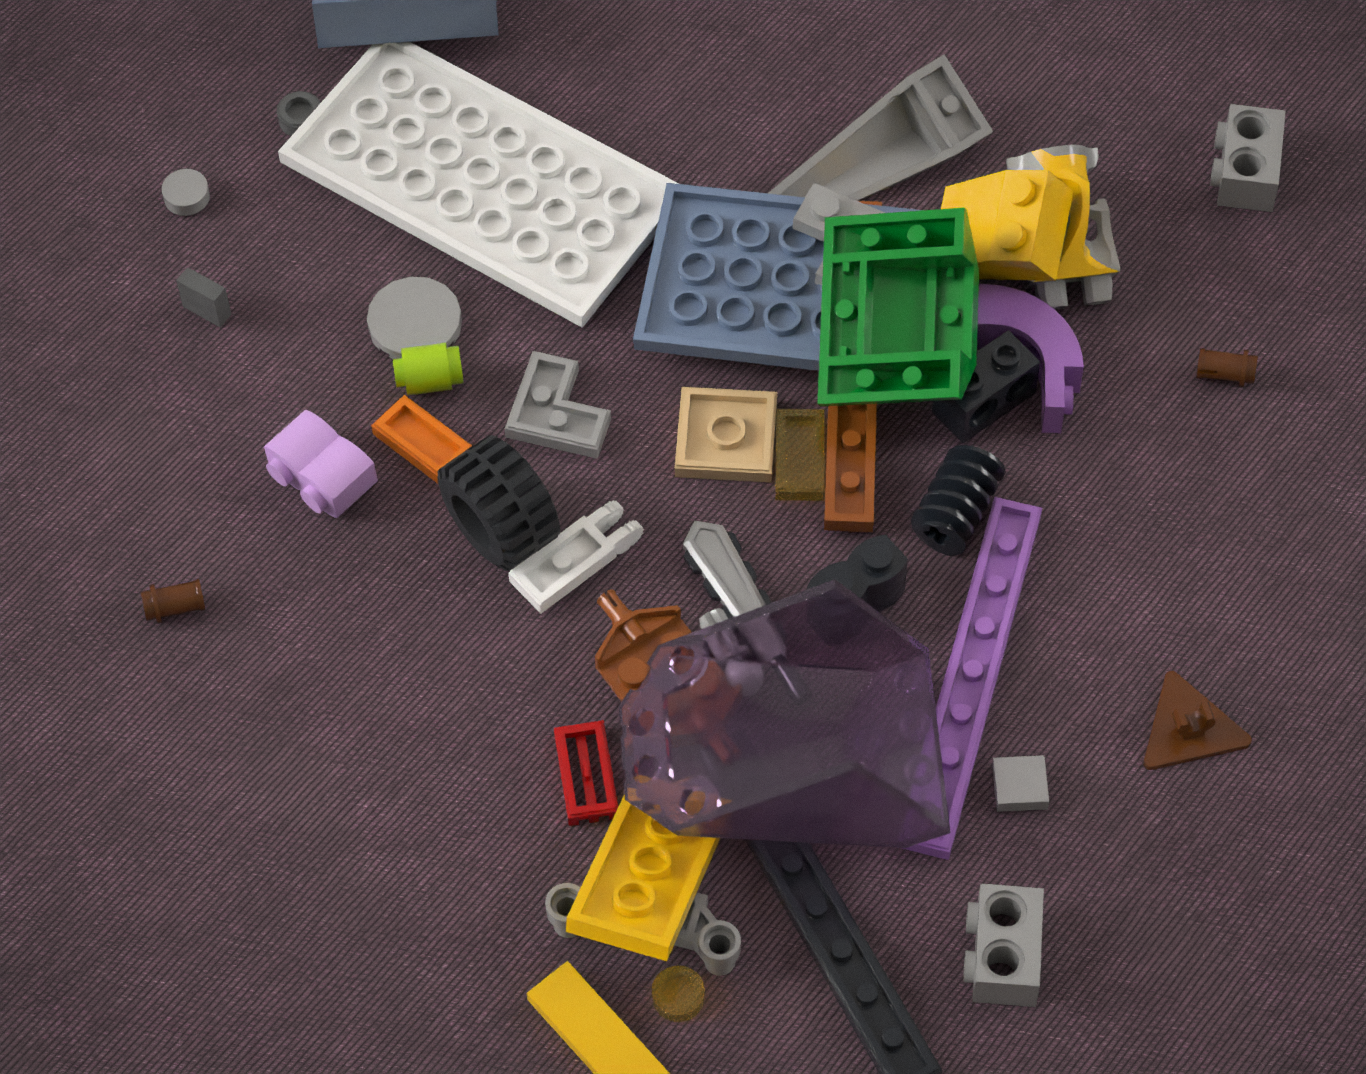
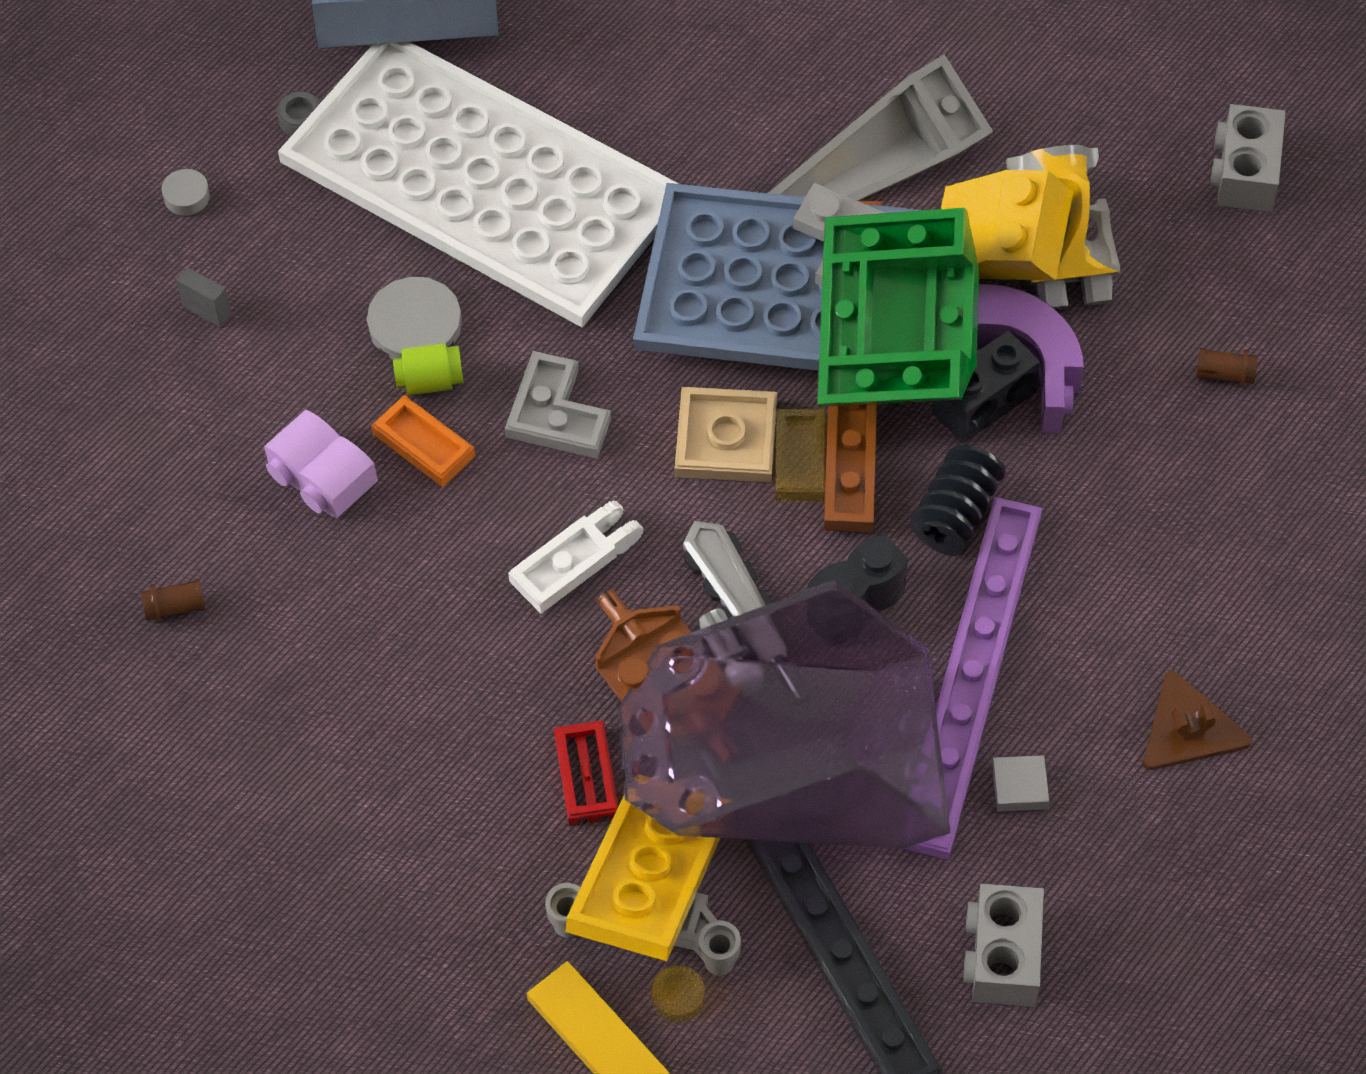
black tyre [437,435,561,571] -> none

